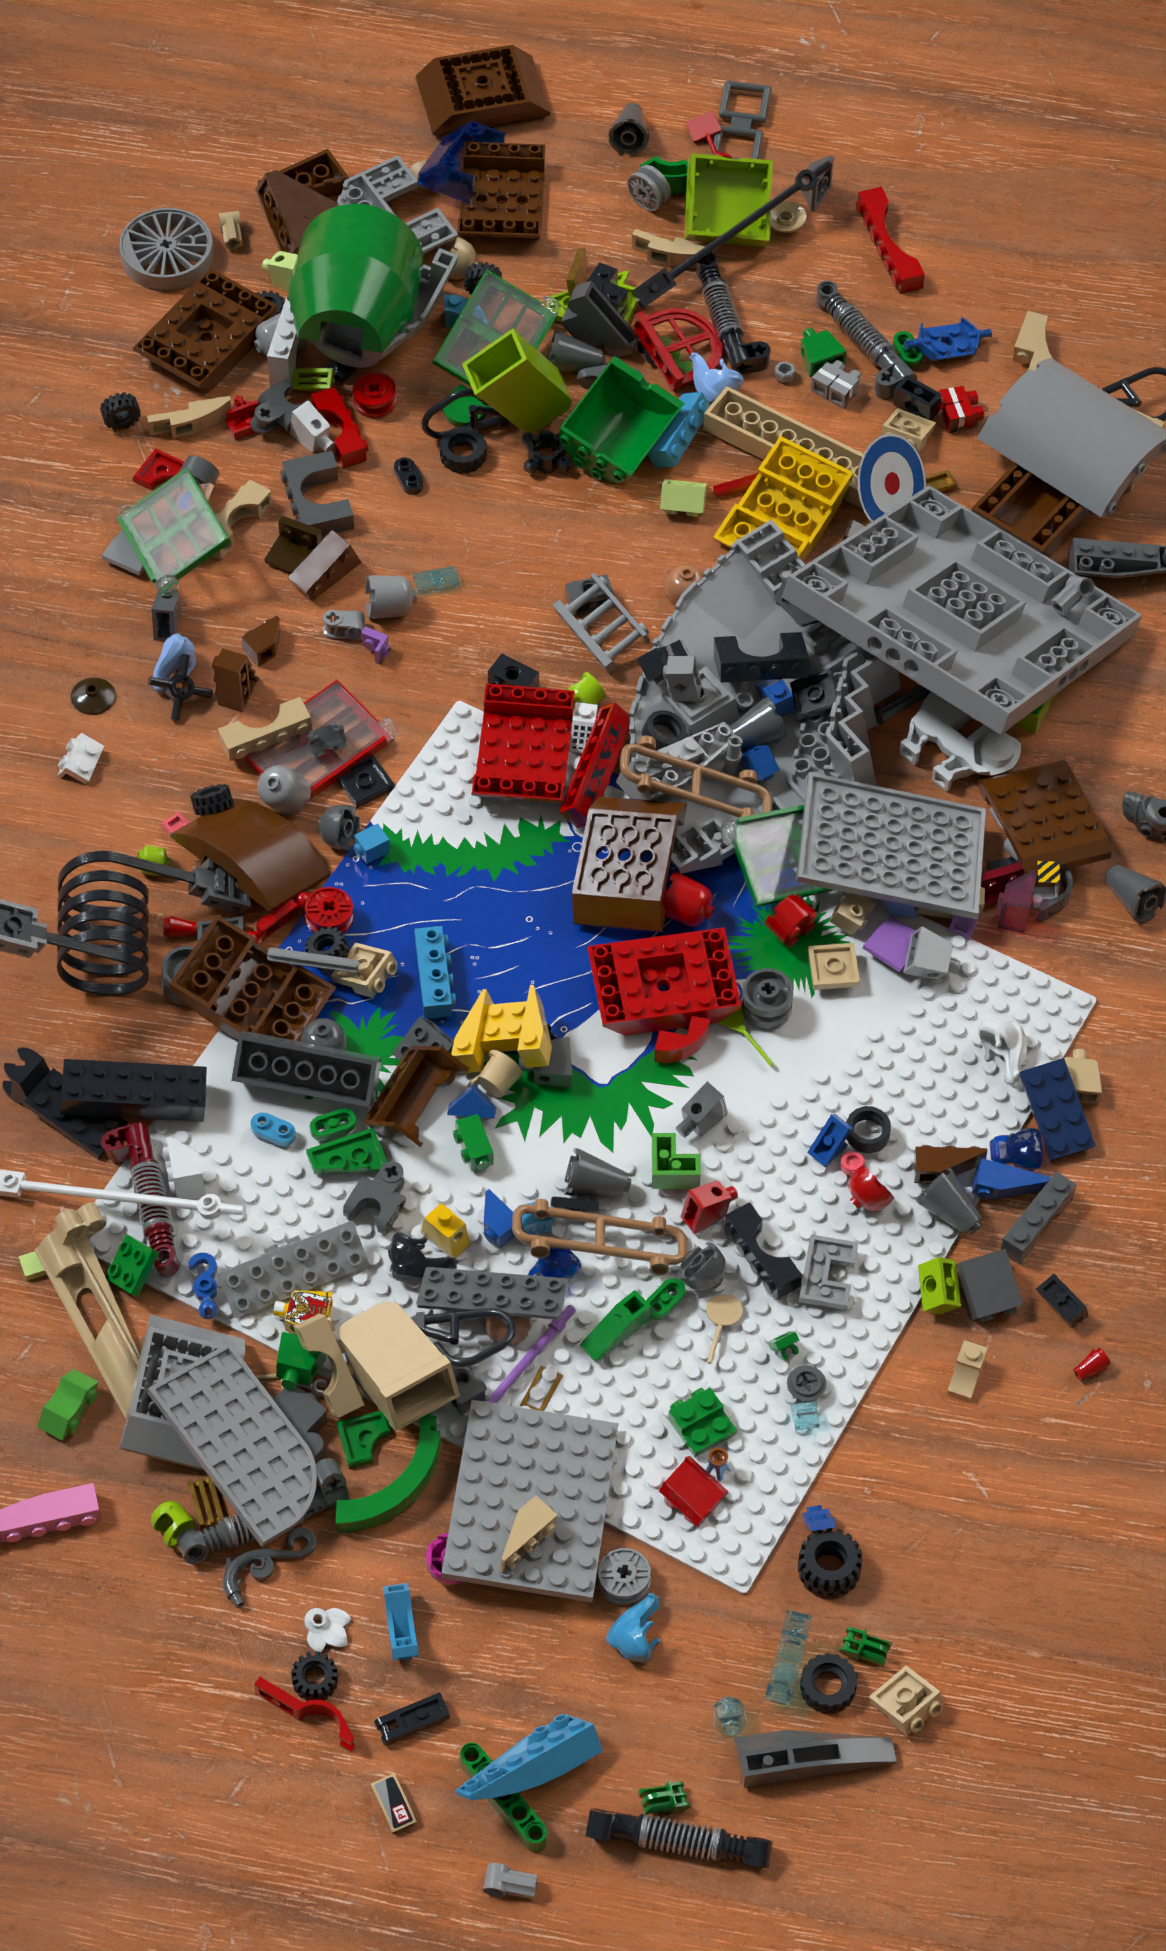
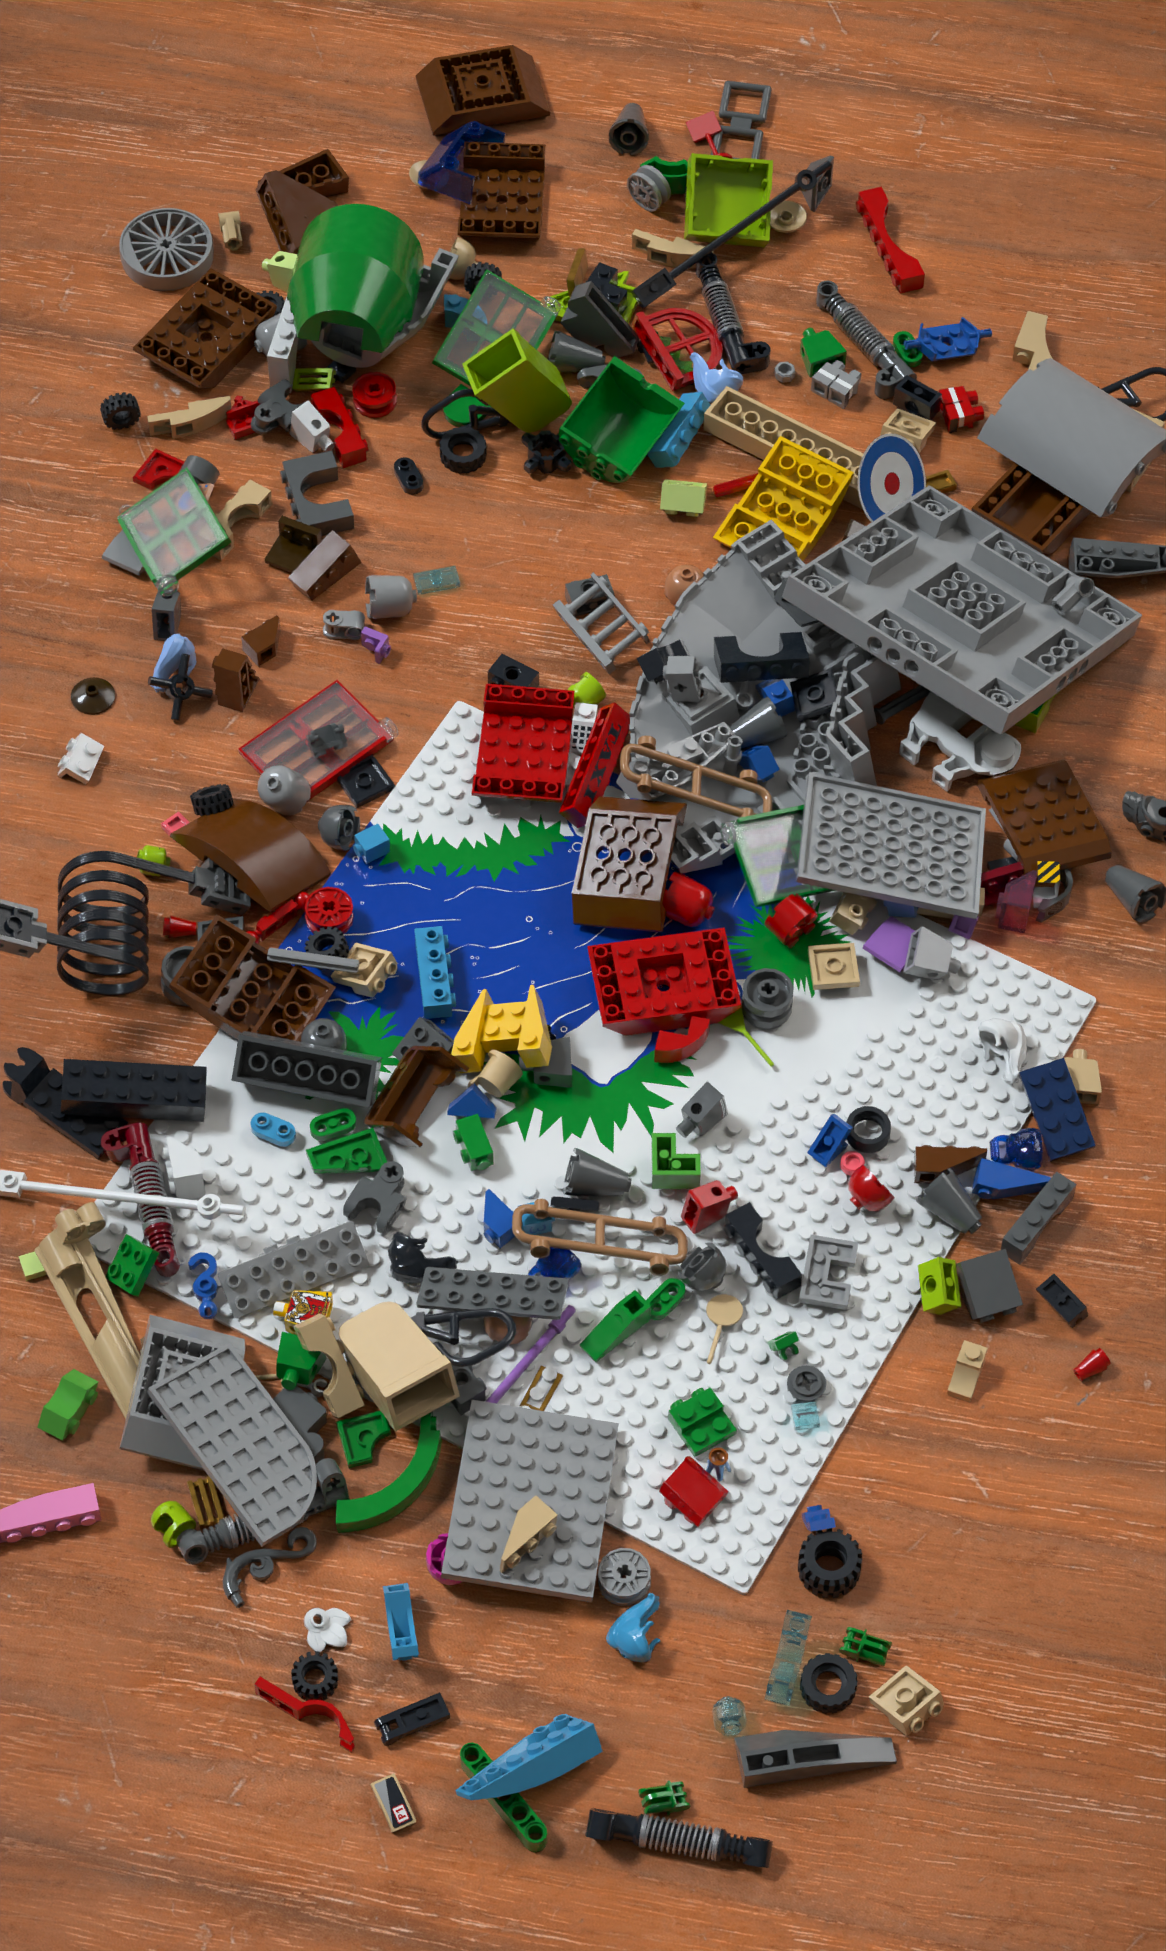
tan arch [218,697,312,761] -> none
light grey slope [337,155,459,254] -> none
yellow torso [421,1204,470,1259] -> none
light grey piece [483,1863,538,1899] -> none
black tyre [642,710,687,751] -> none

